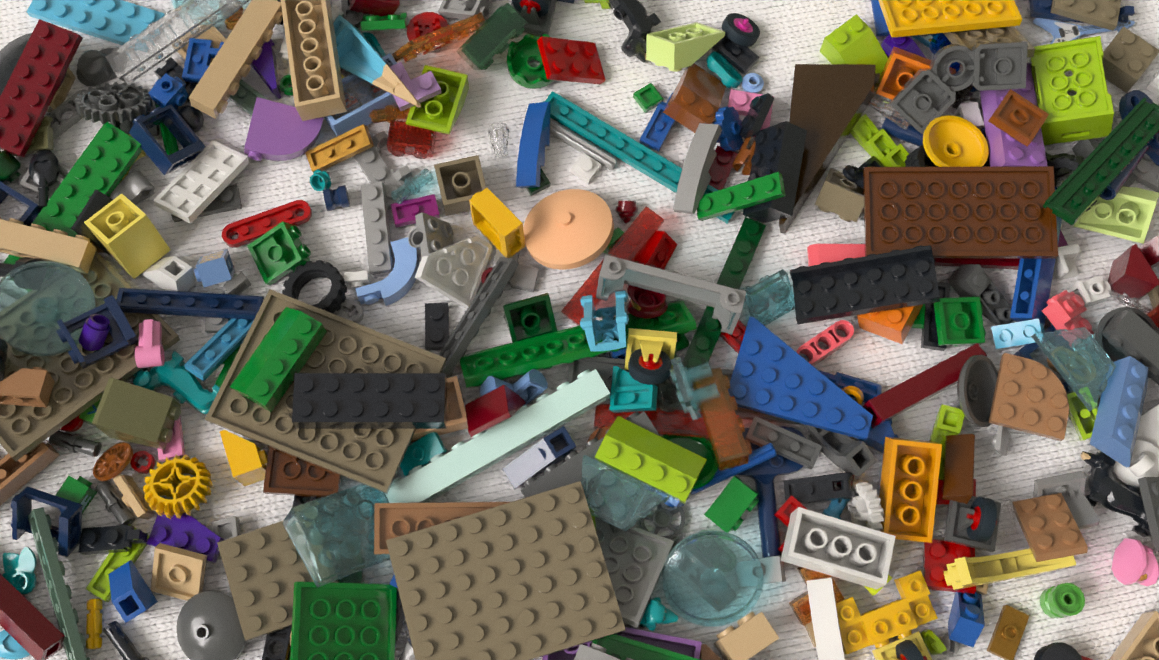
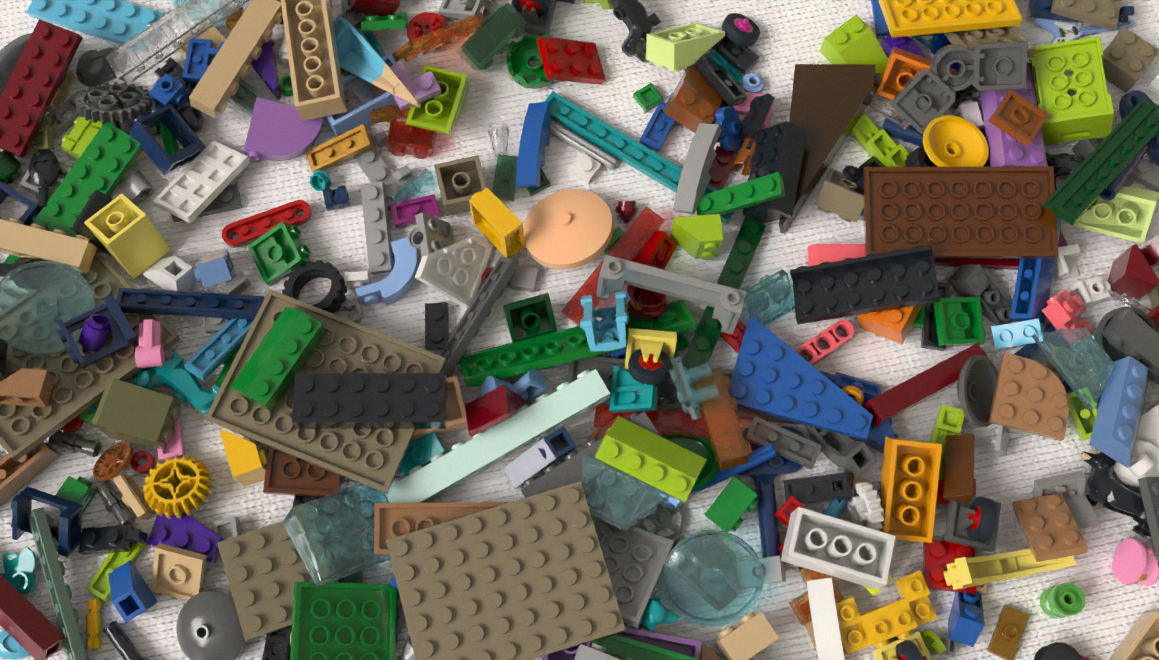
none -> lime brick [61,116,110,160]
none -> clear green plate [492,154,518,201]
none -> lime slope [670,214,723,260]
none -> black hinge [695,54,748,107]

